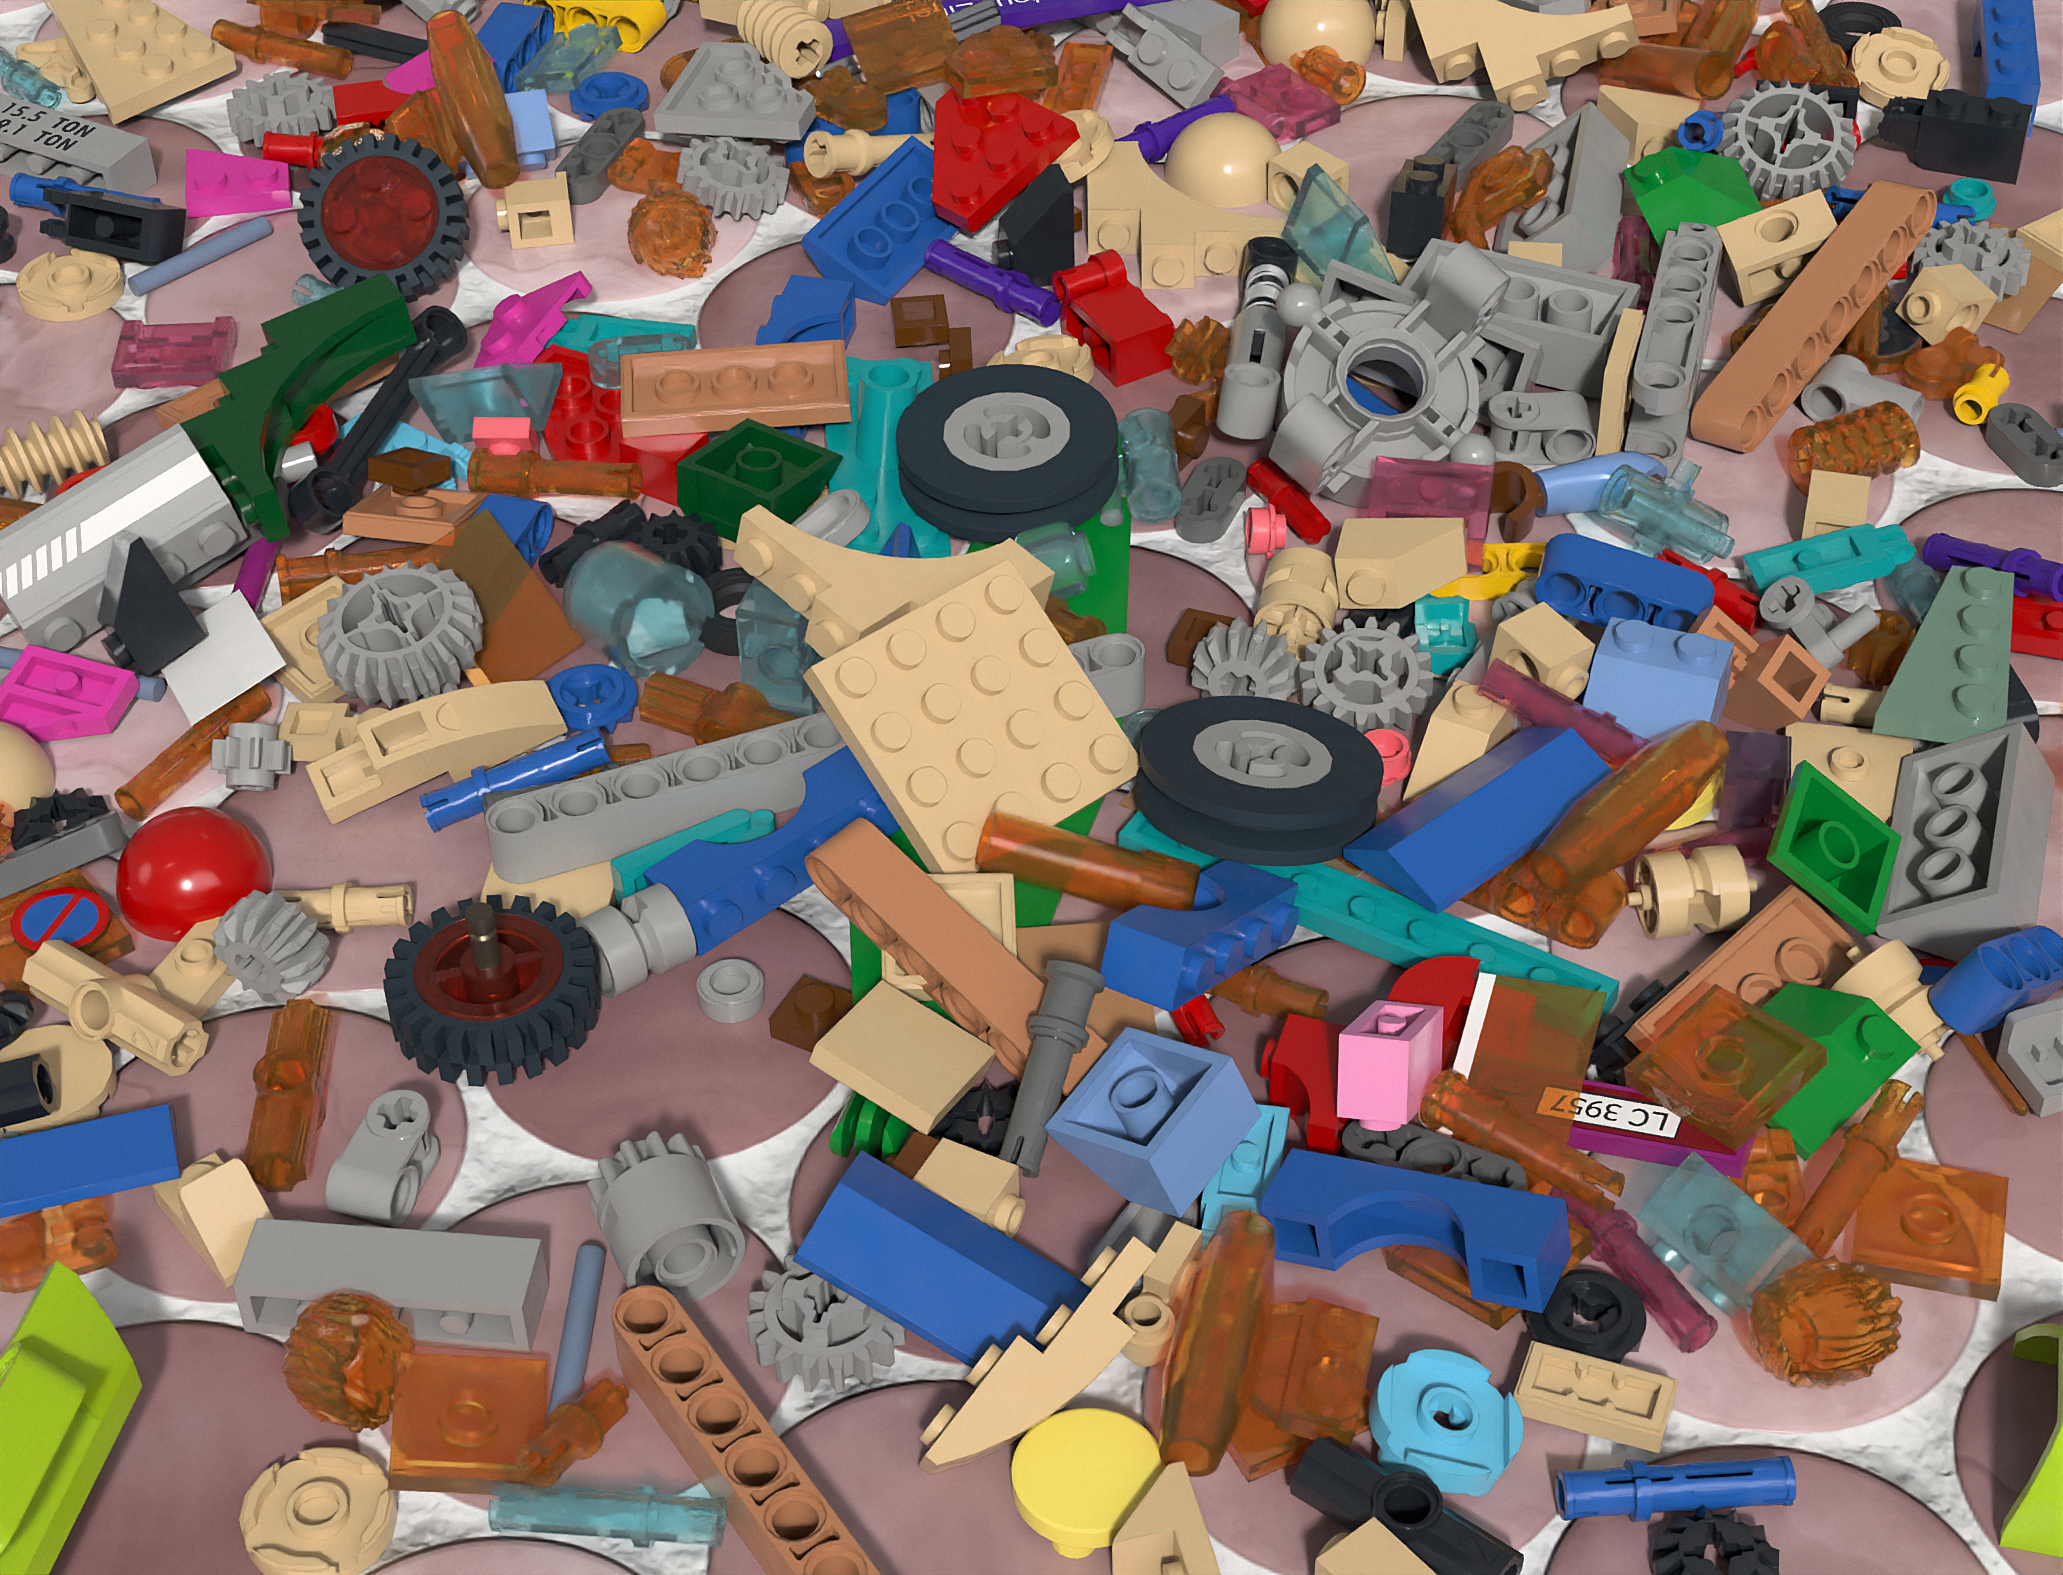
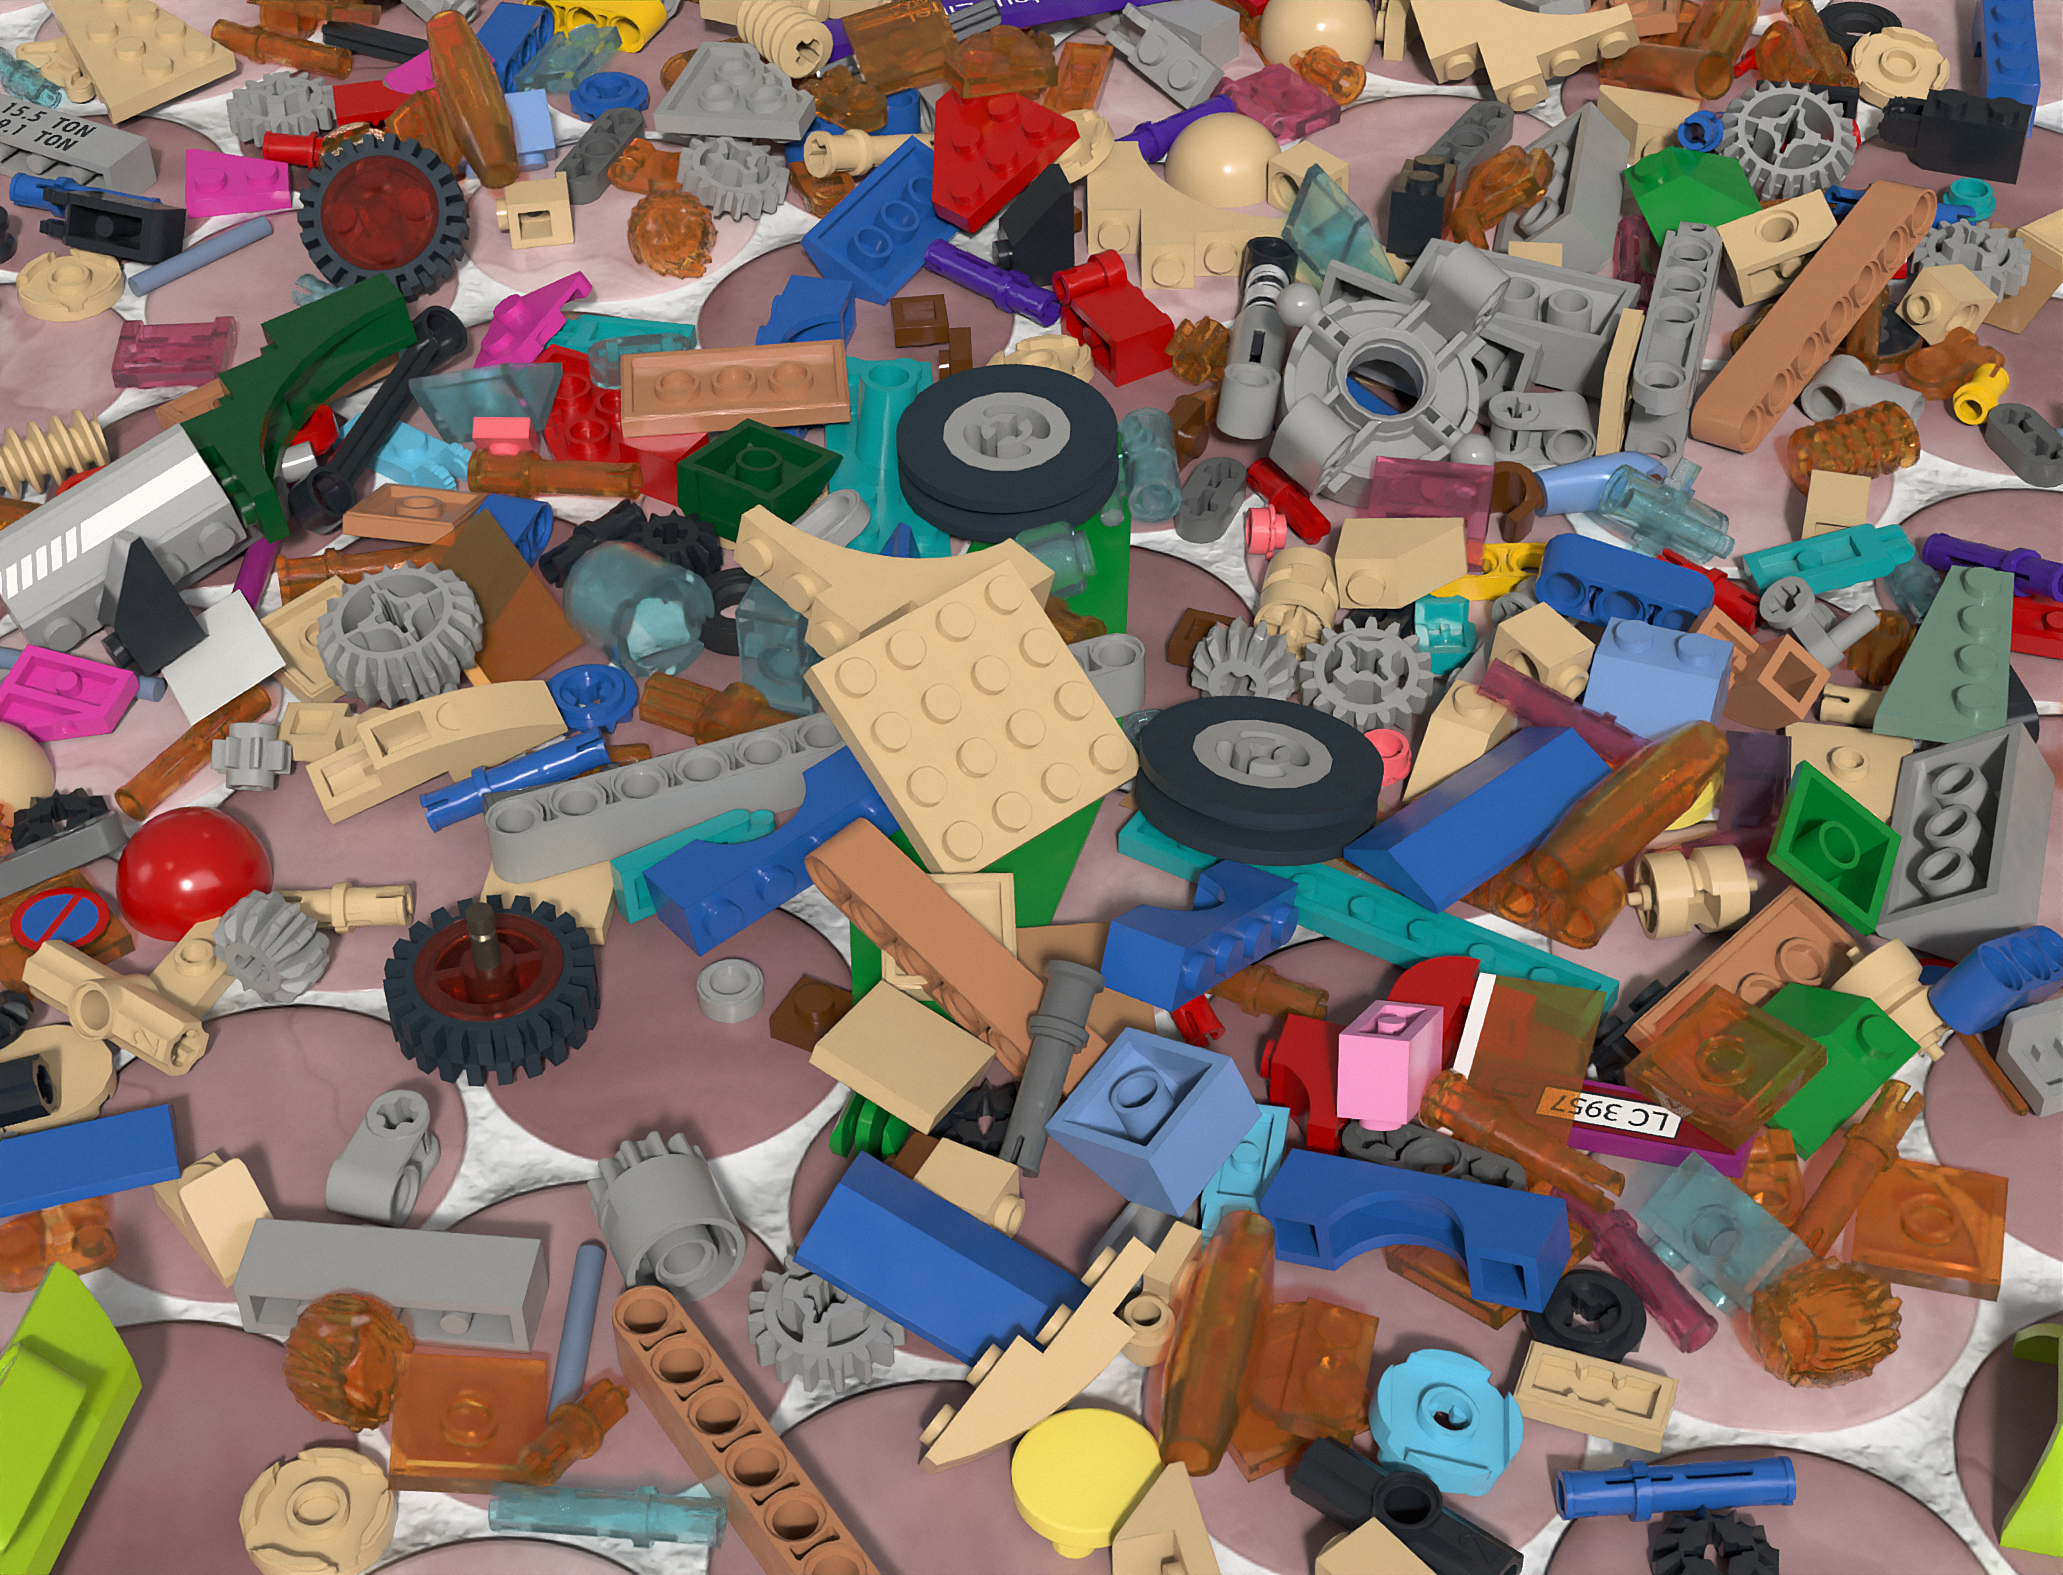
clear orange piece [243,999,334,1192] -> none
reddish brown plate [368,446,451,495] -> none
light grey wheel [575,882,697,999] -> none
clear orange piece [975,809,1200,913] -> none

